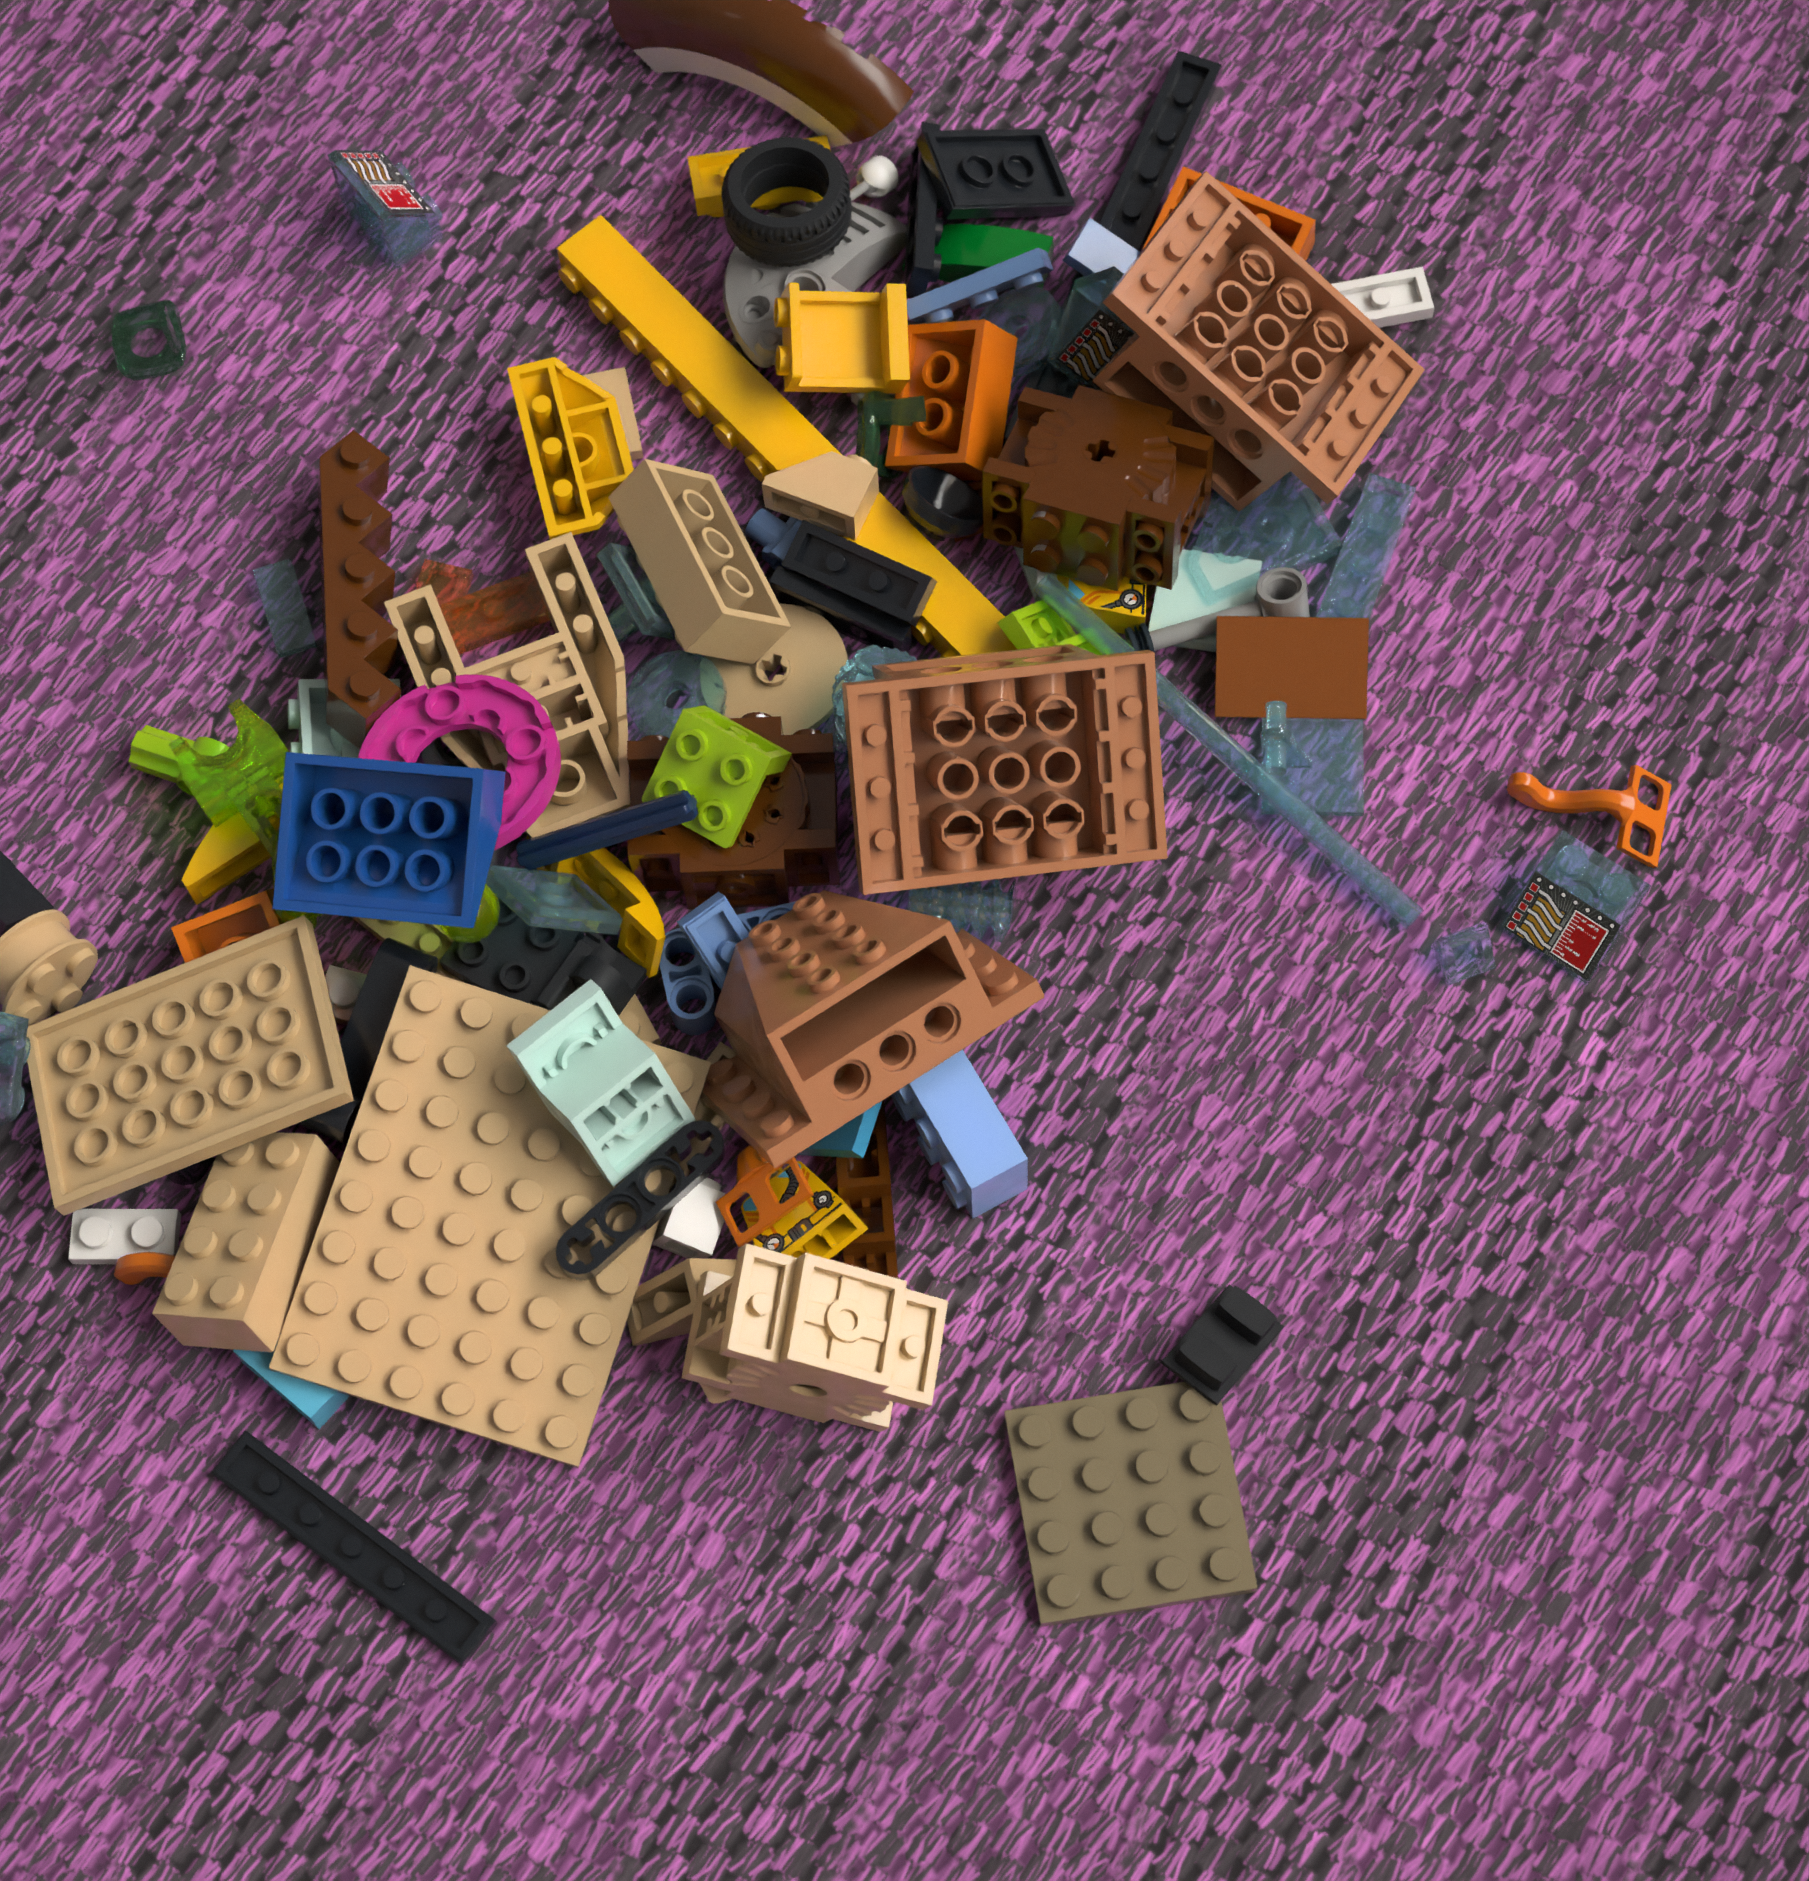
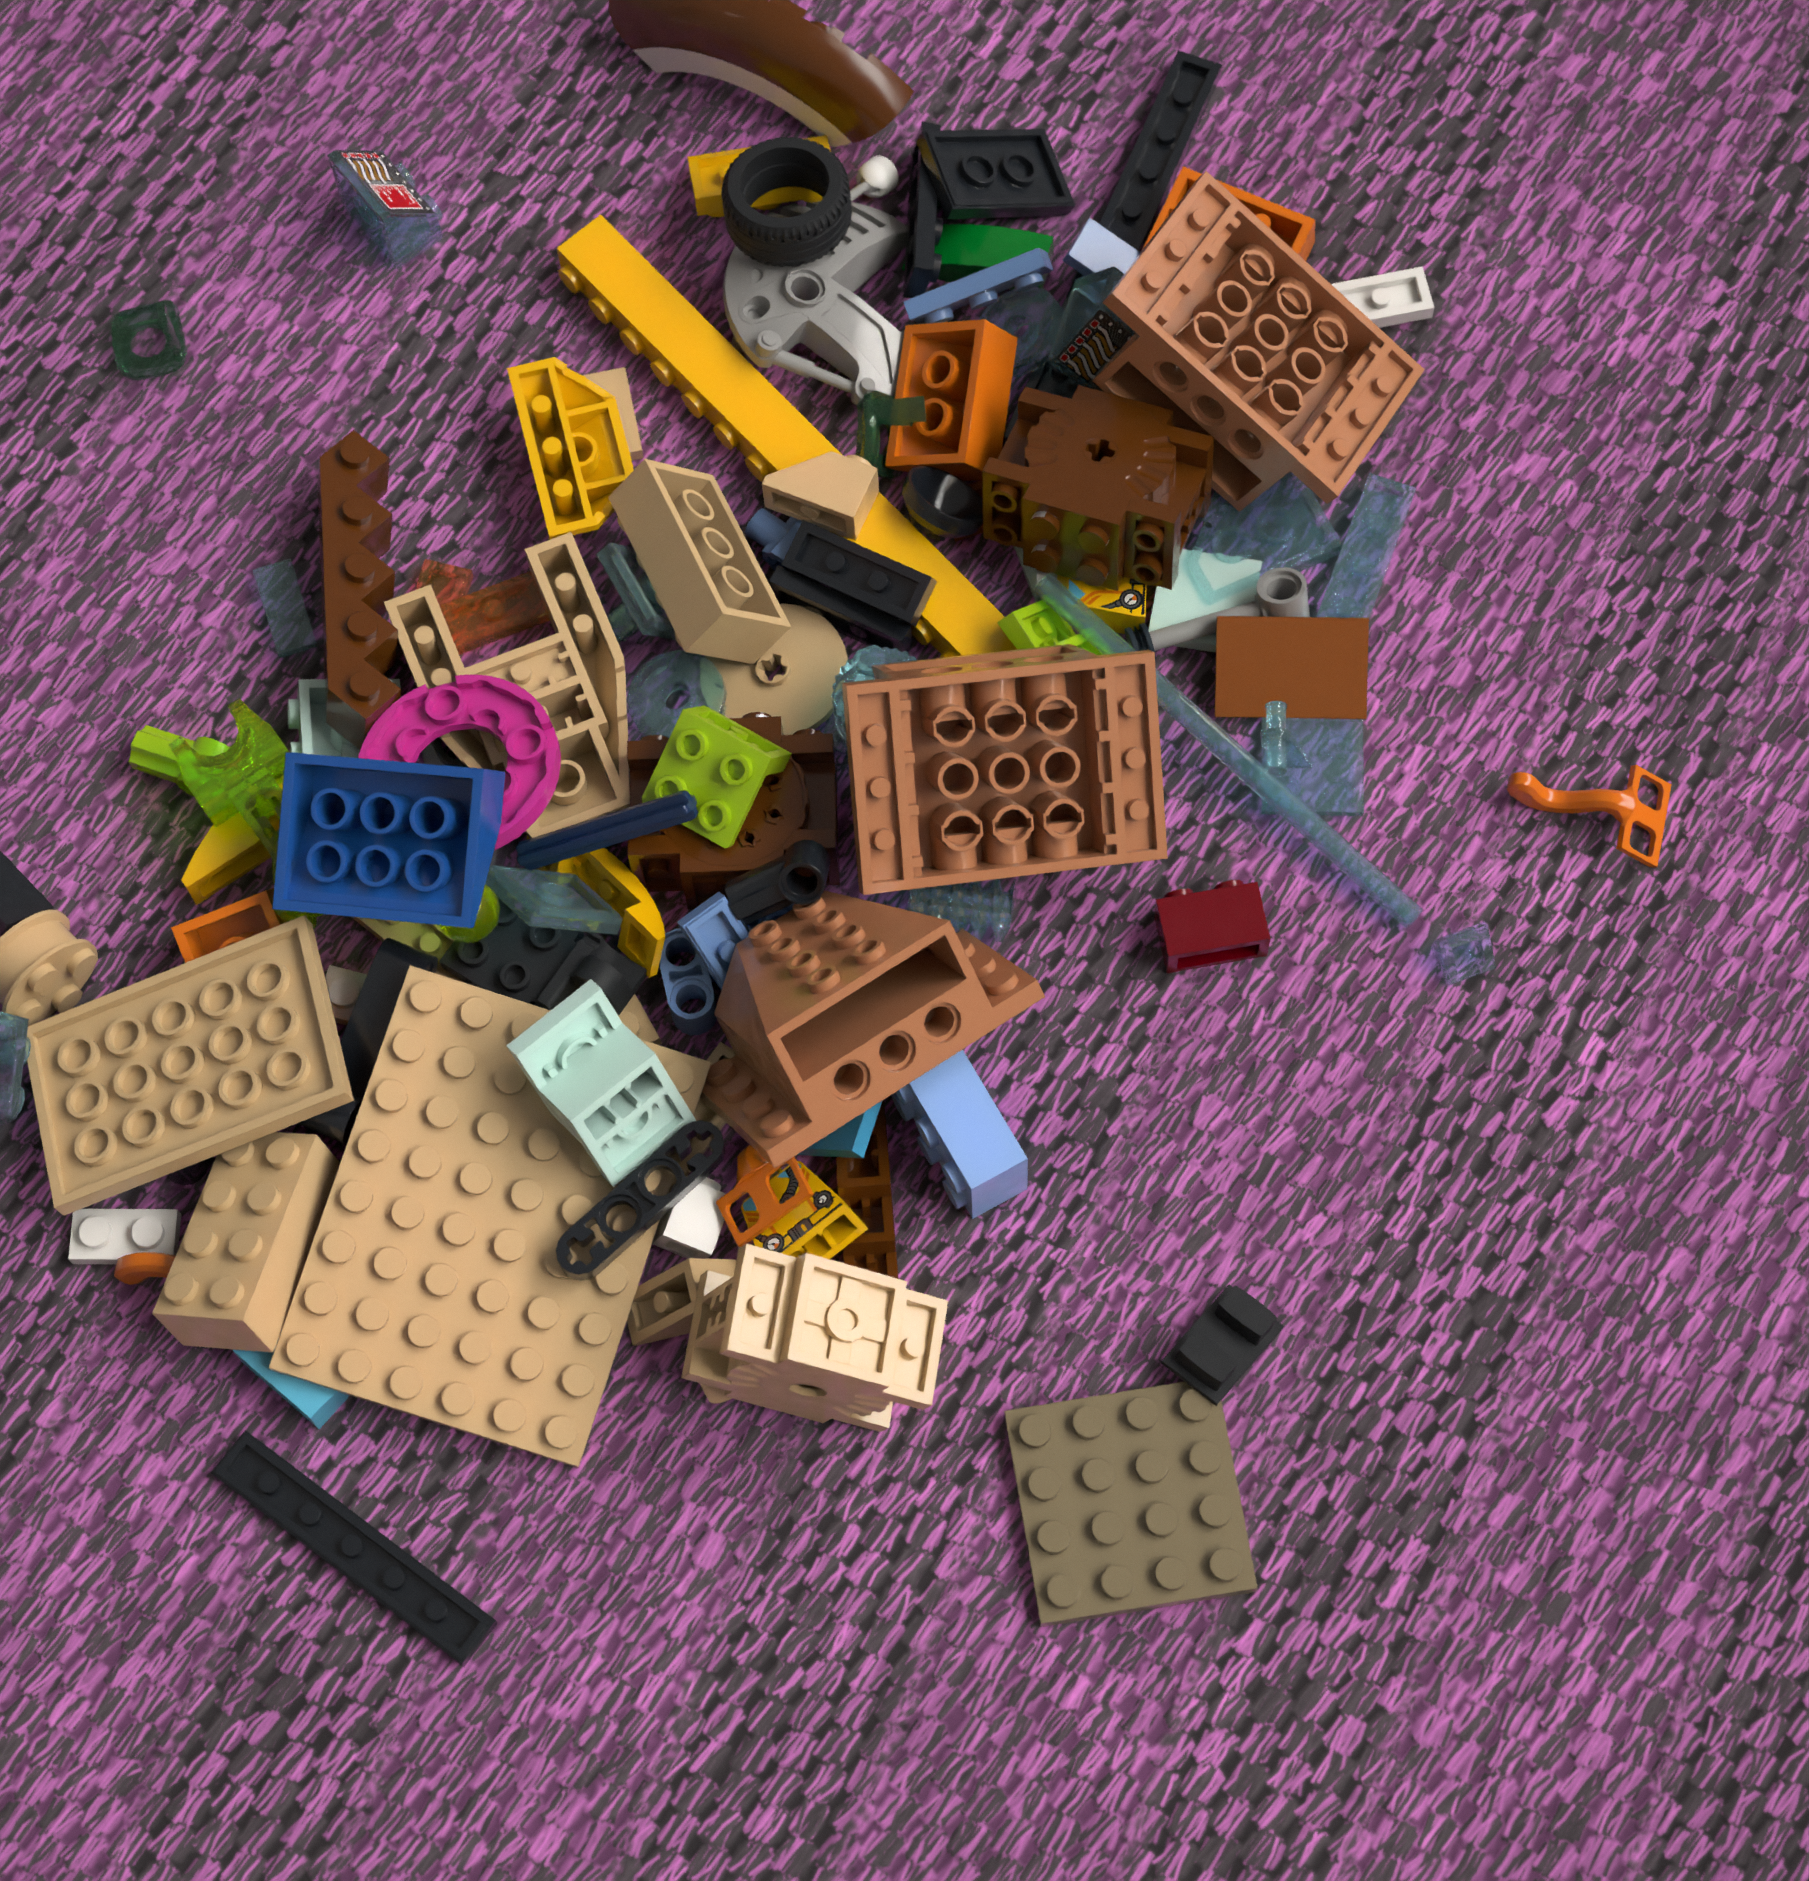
yellow panel [774,283,910,394] -> none
slope [1499,830,1651,986] -> none
none -> black piece [724,840,831,925]
none -> dark red brick [1154,880,1271,974]

